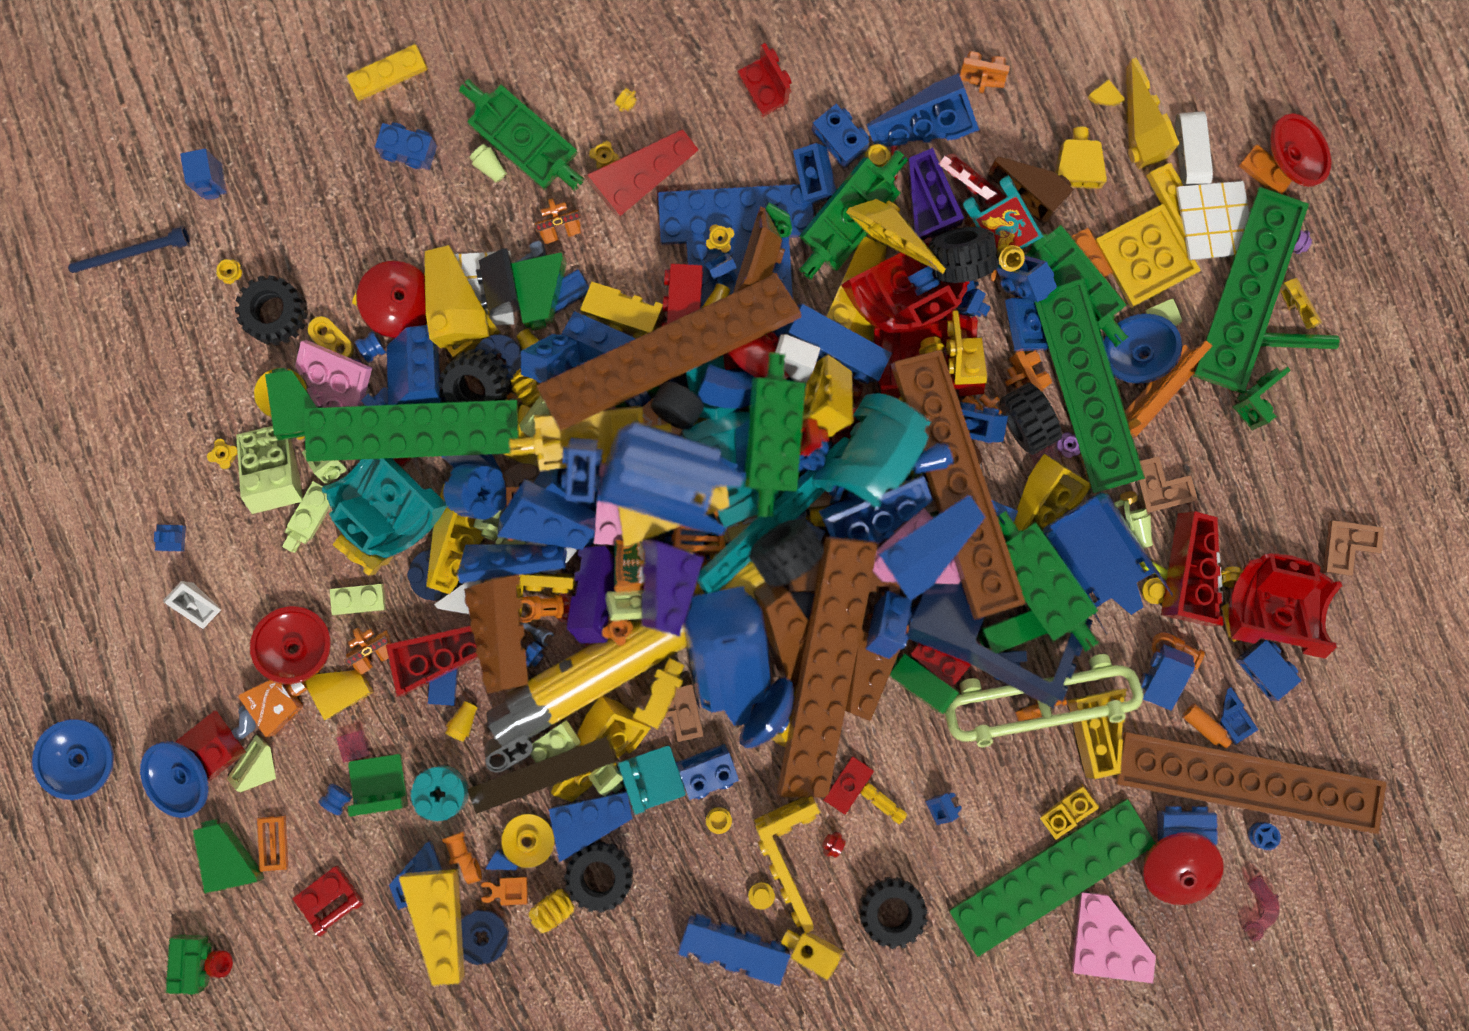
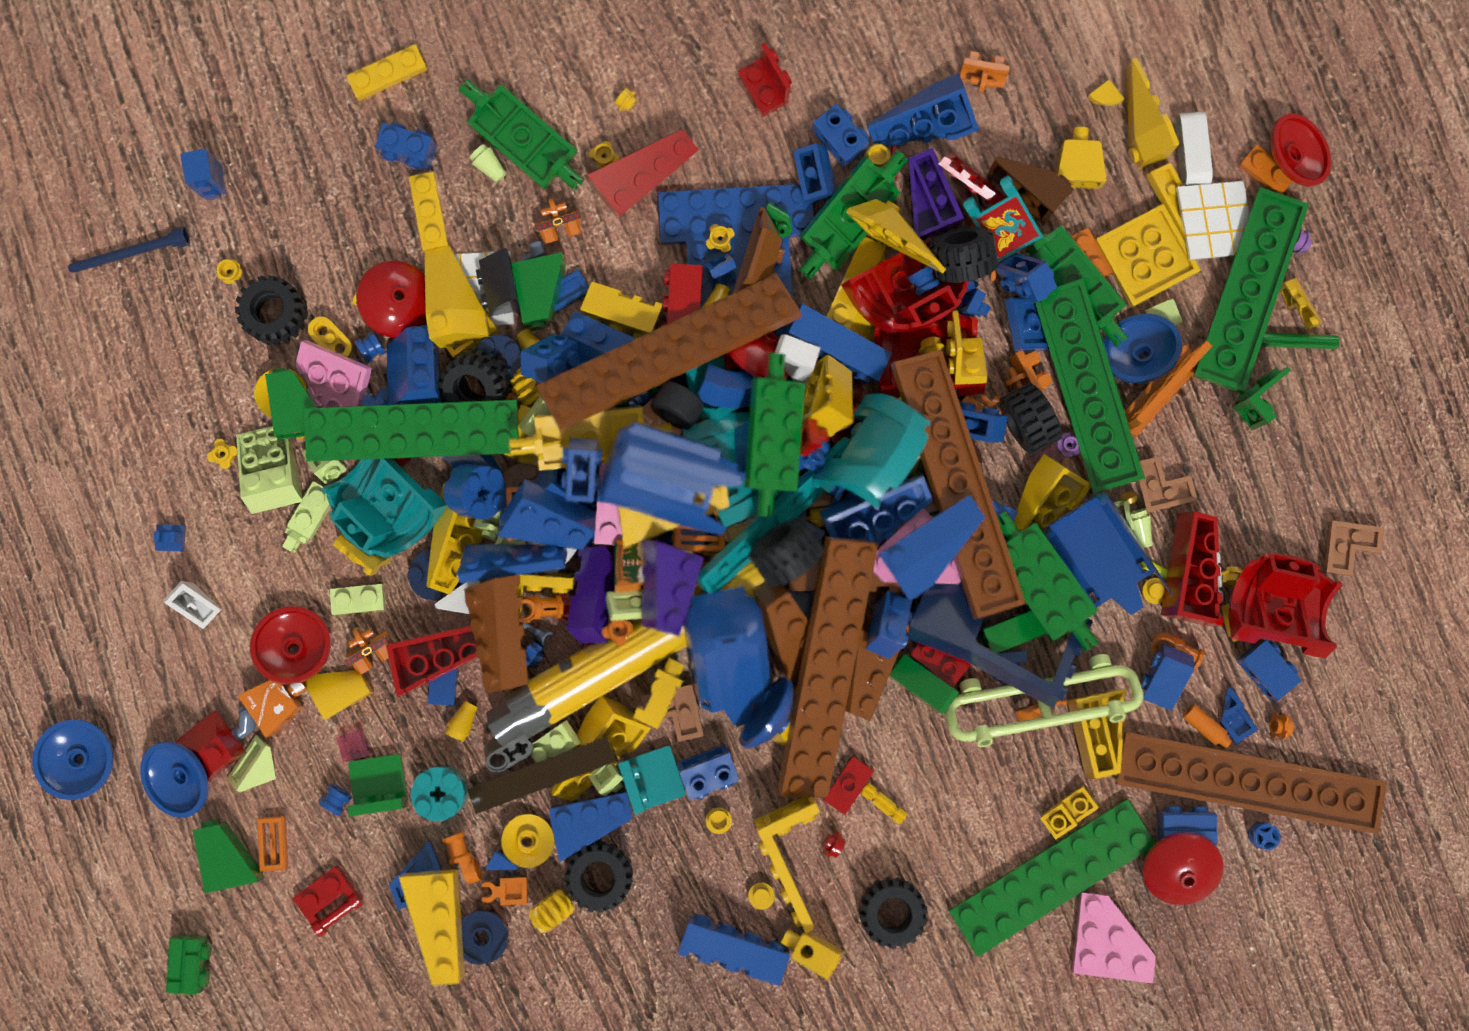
red tile [205,950,233,978] -> none
blue cone [912,443,953,474] -> none
blue tile [925,793,962,825] -> none
yellow cone [997,245,1025,272] -> none
clear pink piece [1242,875,1280,941] -> none
none -> yellow plate [408,172,449,253]
none -> orange plate [1269,712,1294,740]

